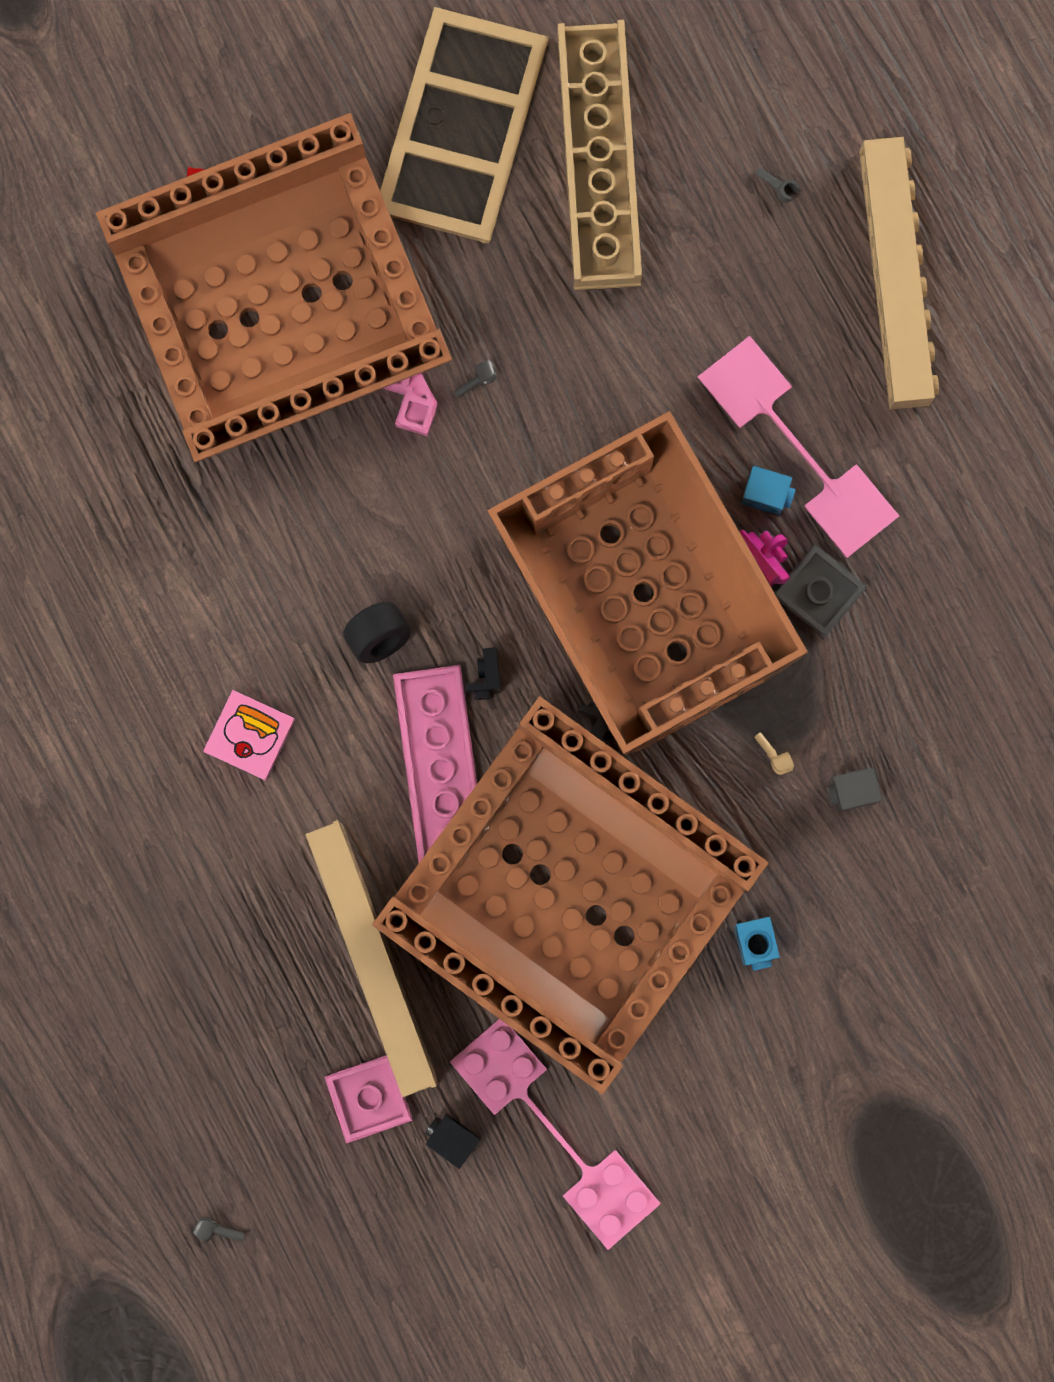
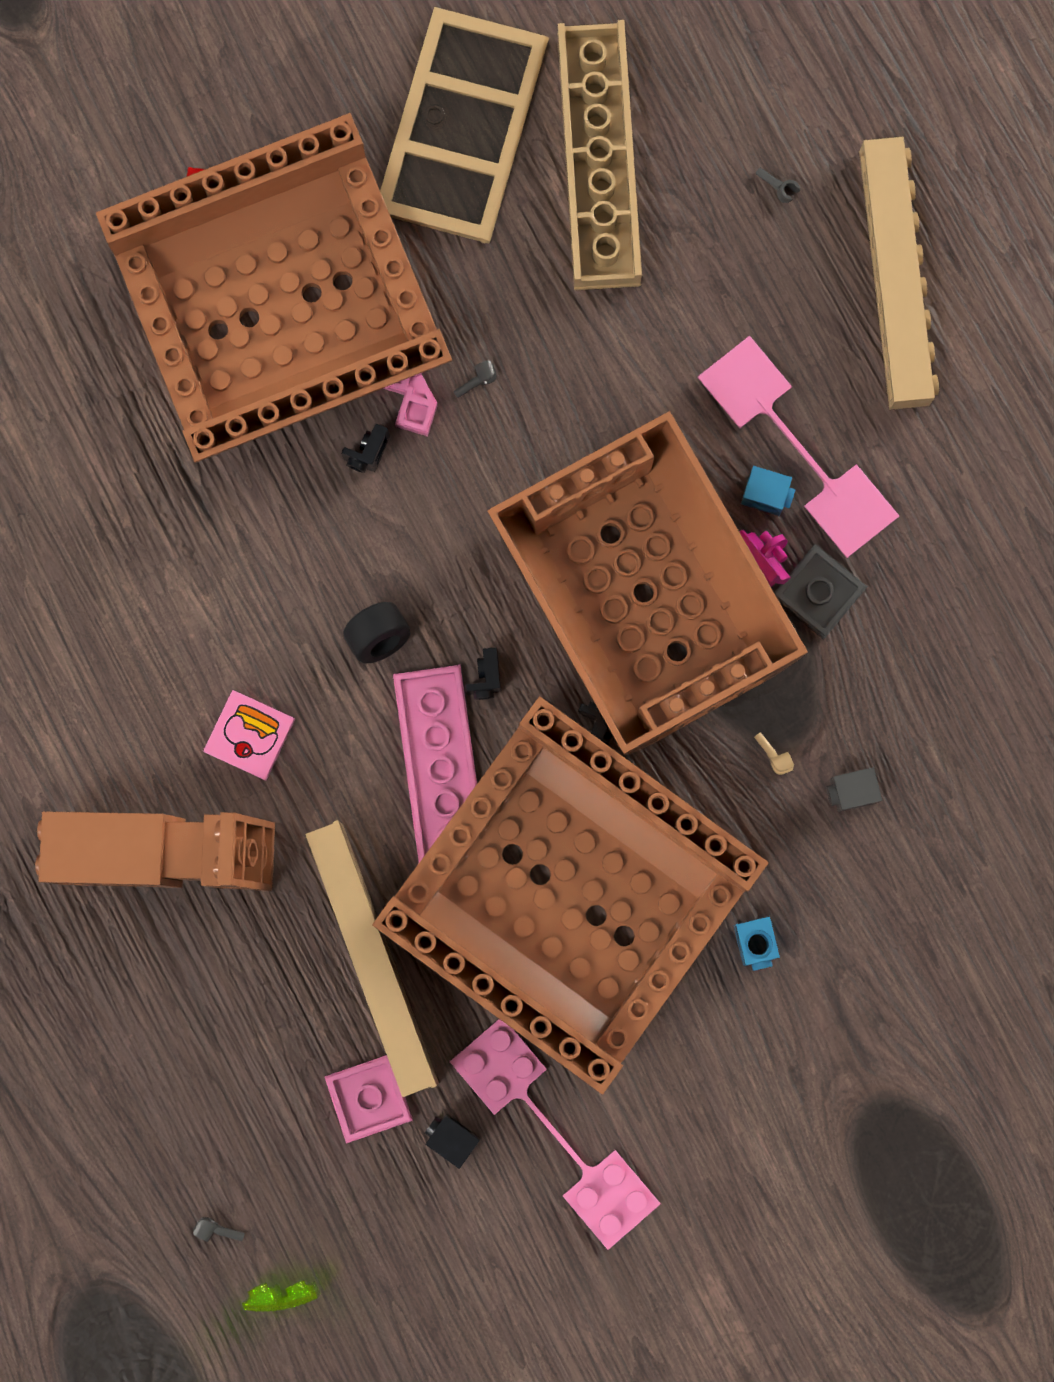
none -> nougat brick [35,812,275,891]
none -> clear neon green slope [242,1280,321,1311]
none -> black bracket [341,423,390,473]

